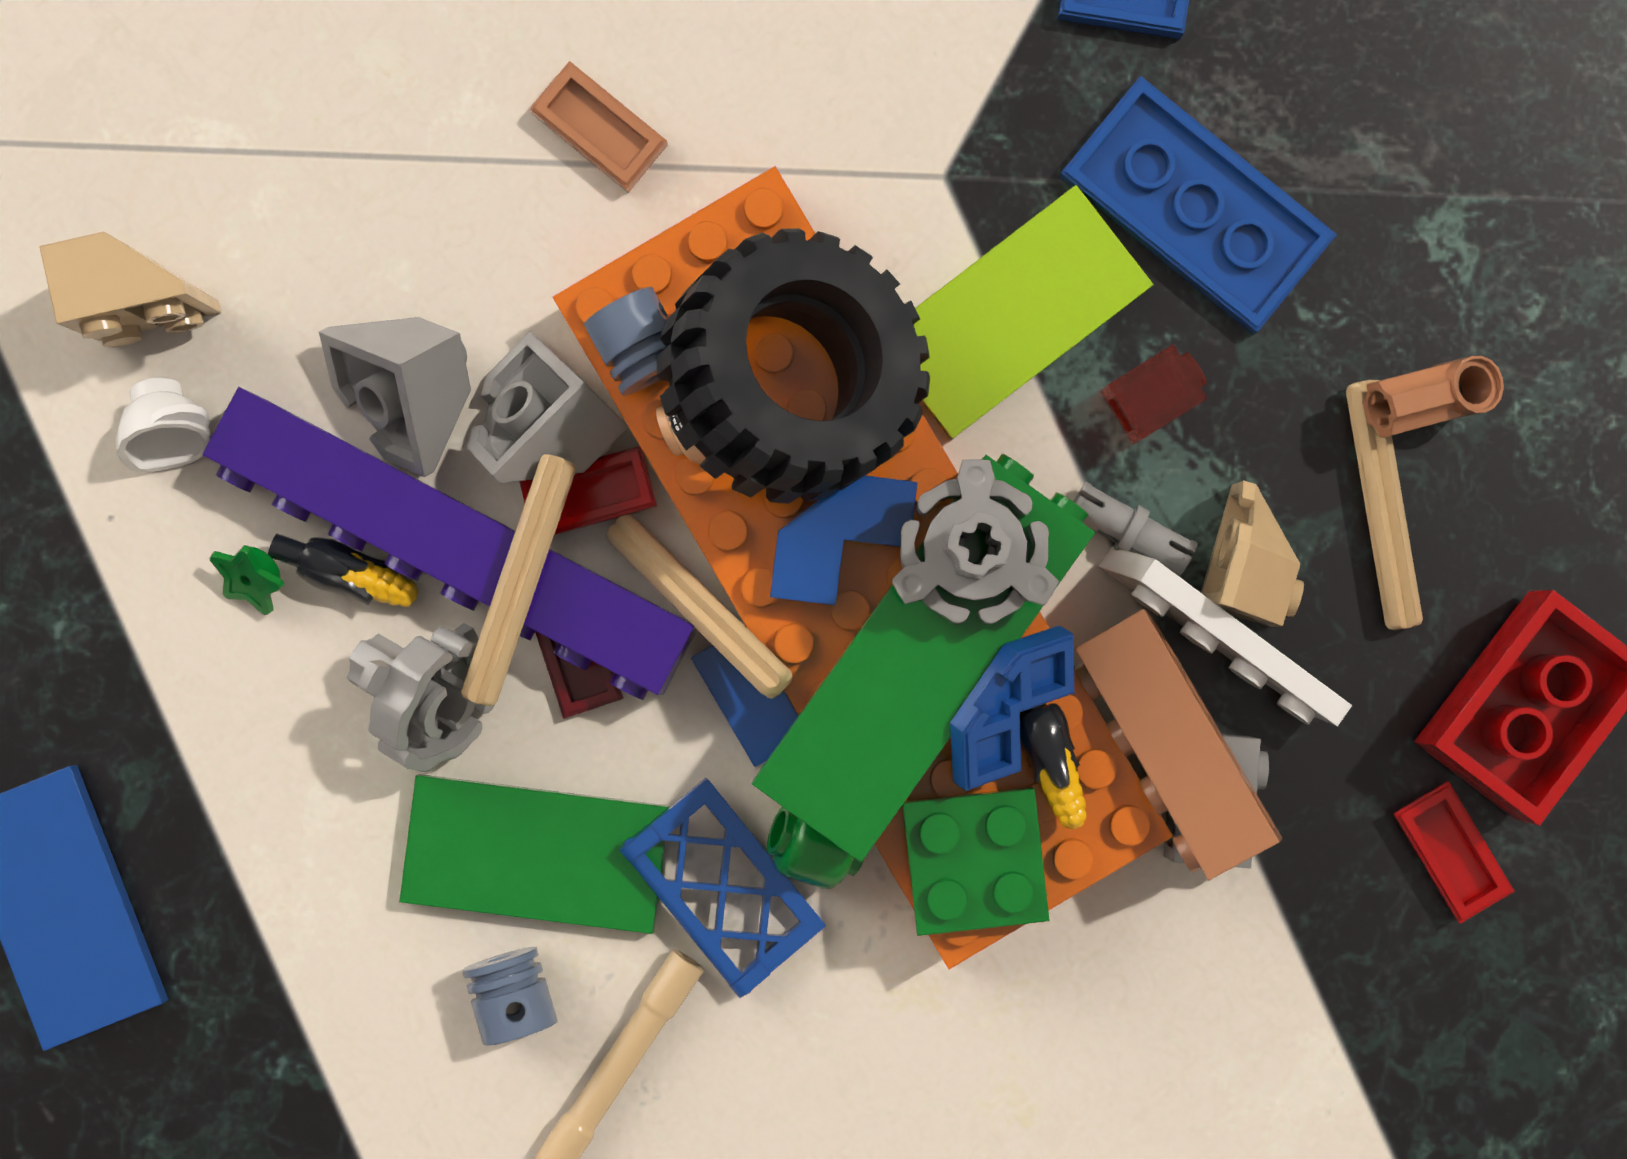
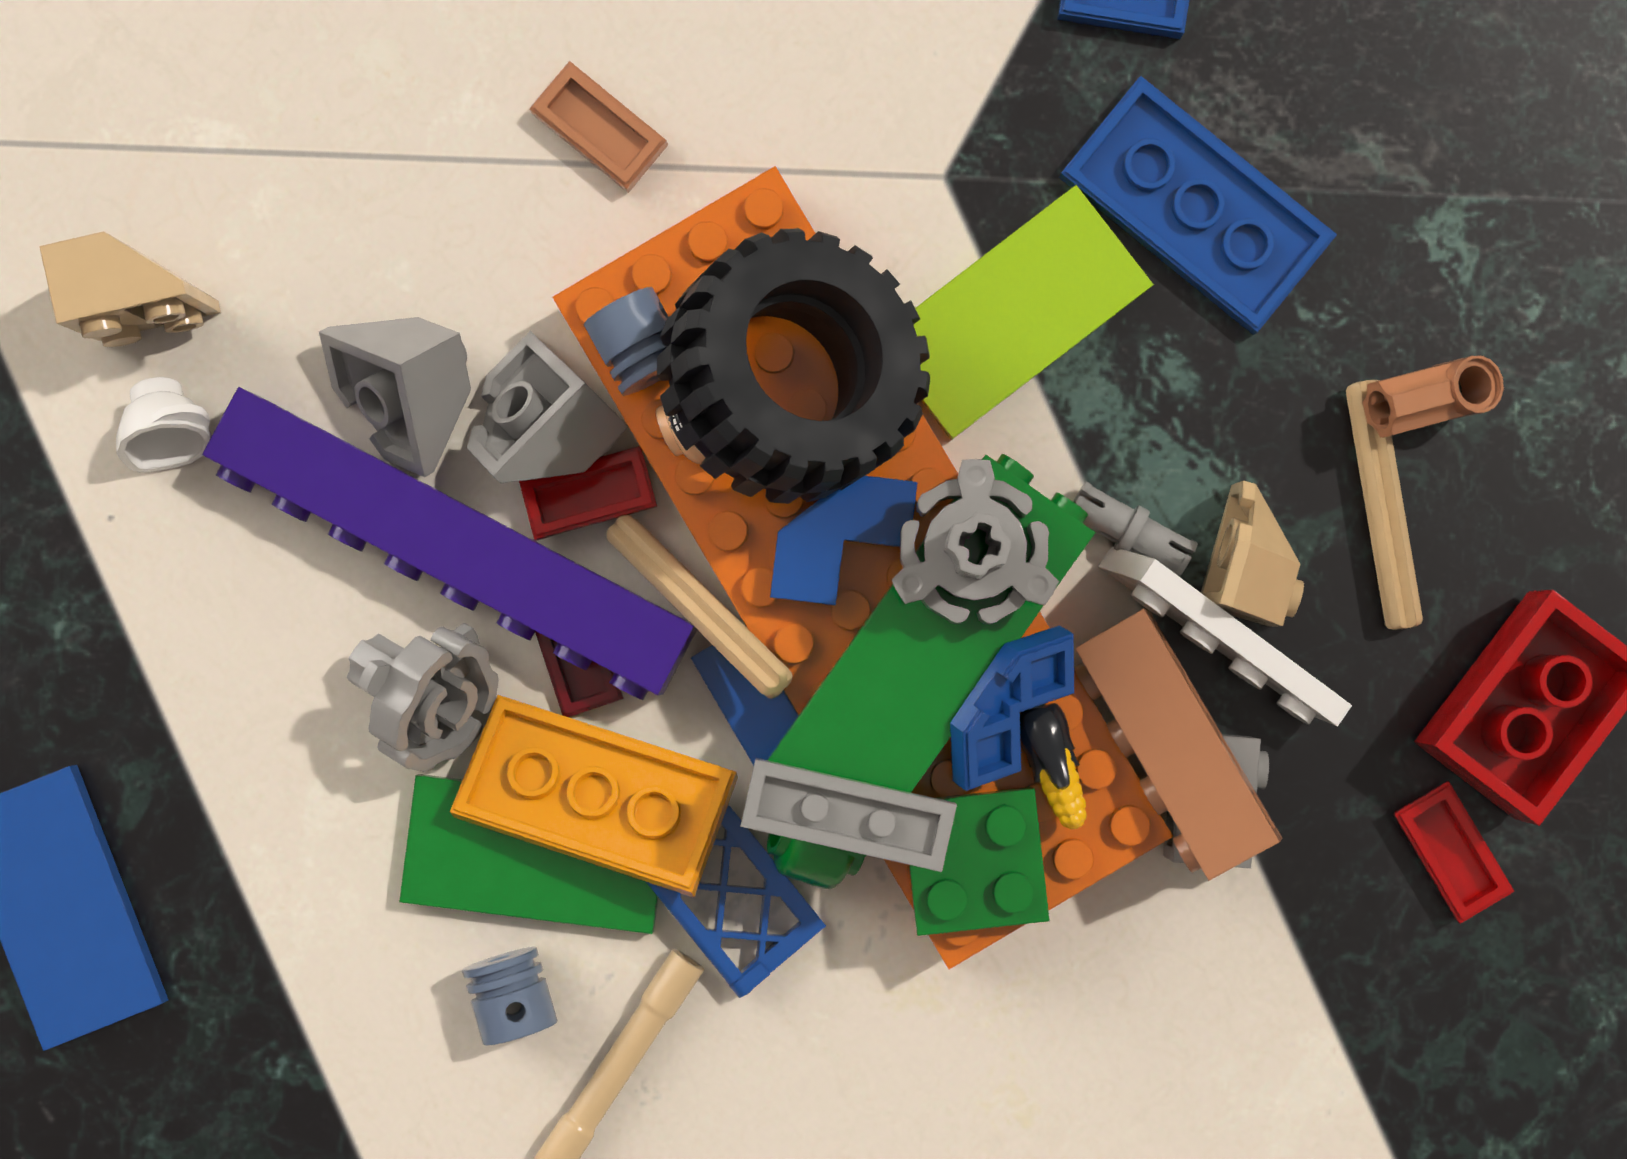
green plate [210,545,284,615] -> none
black piece [268,533,418,607] -> none
tan axle [461,454,576,706] -> none
clear red brick [1100,344,1208,445] -> none
none -> light orange tile [450,695,738,898]
none -> light grey plate [740,758,957,872]

